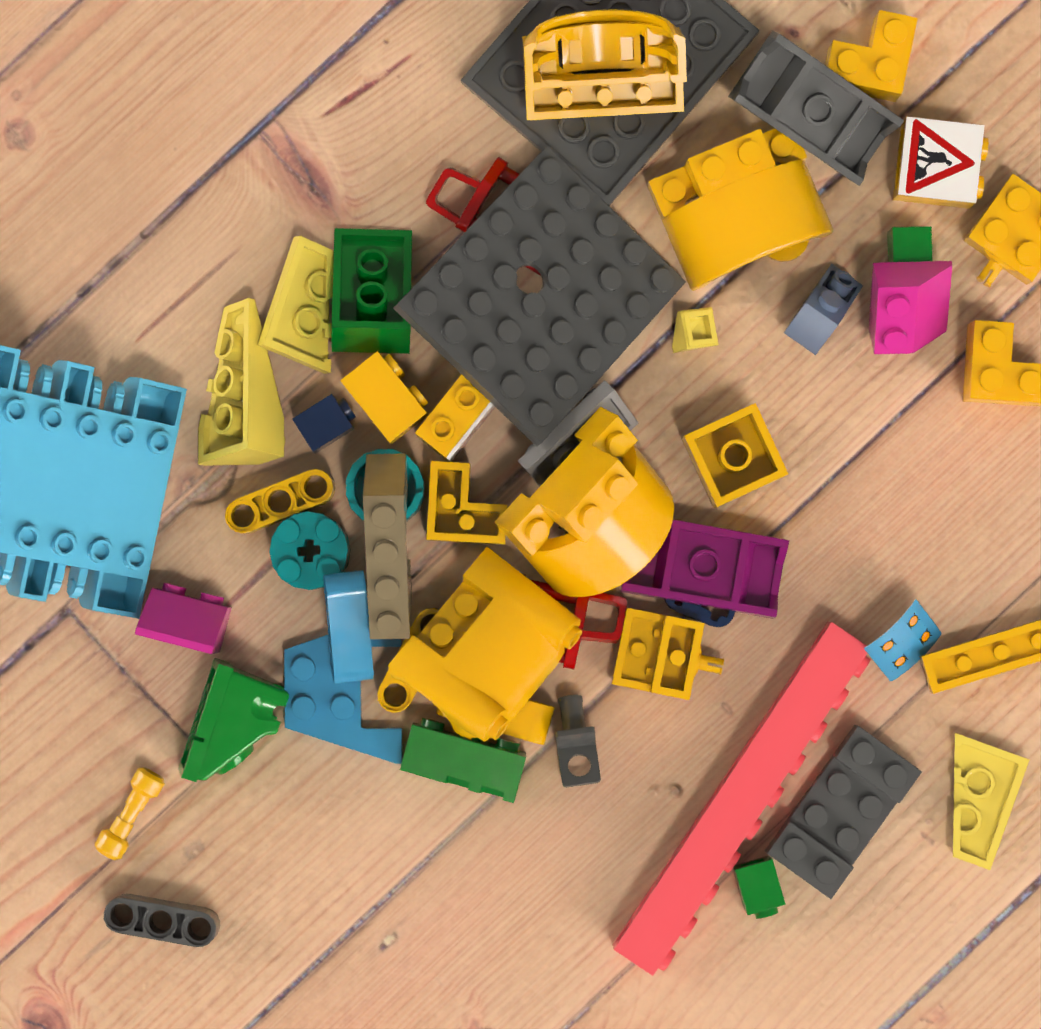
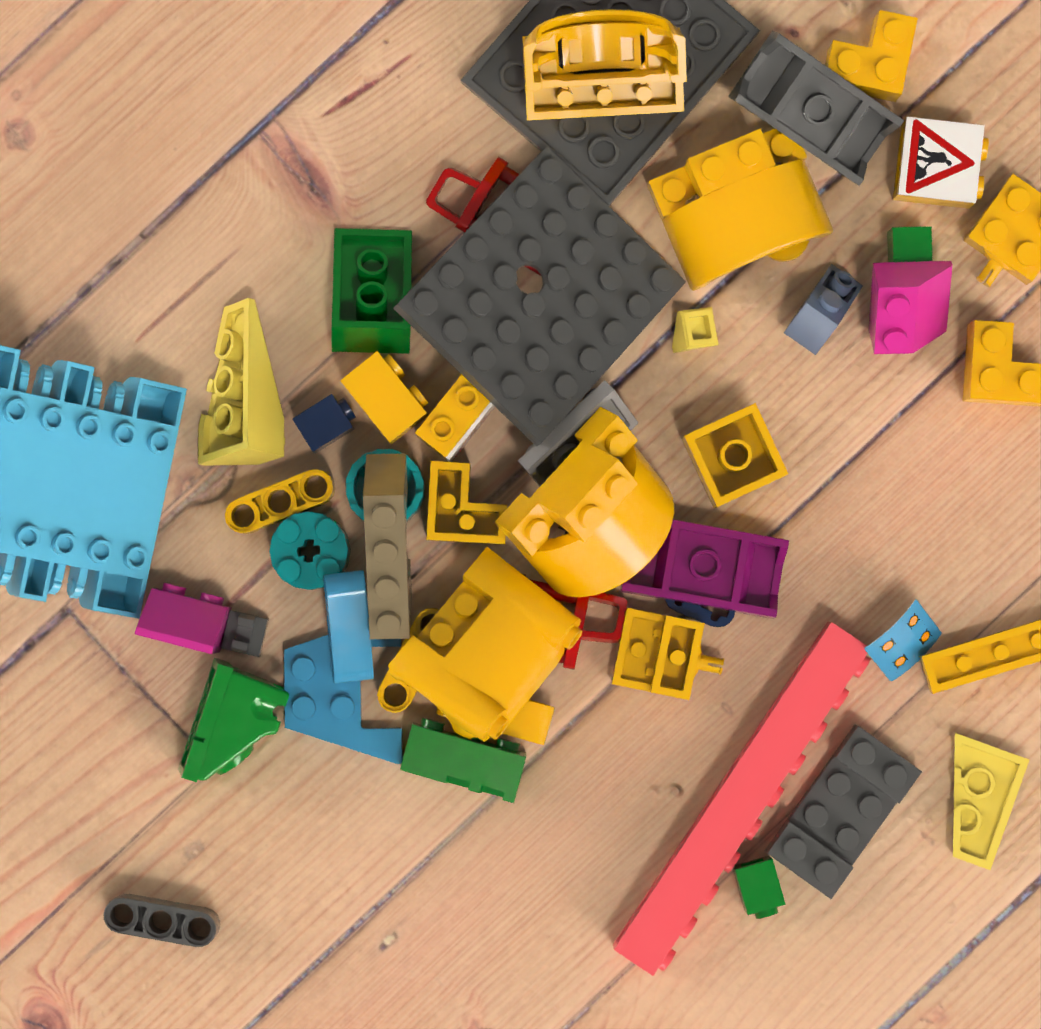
yellow piece [94,767,165,860] -> none
light yellow wing [257,236,334,374] -> none
dark grey bracket [555,695,601,787] -> none
none -> dark grey tile [221,610,269,657]

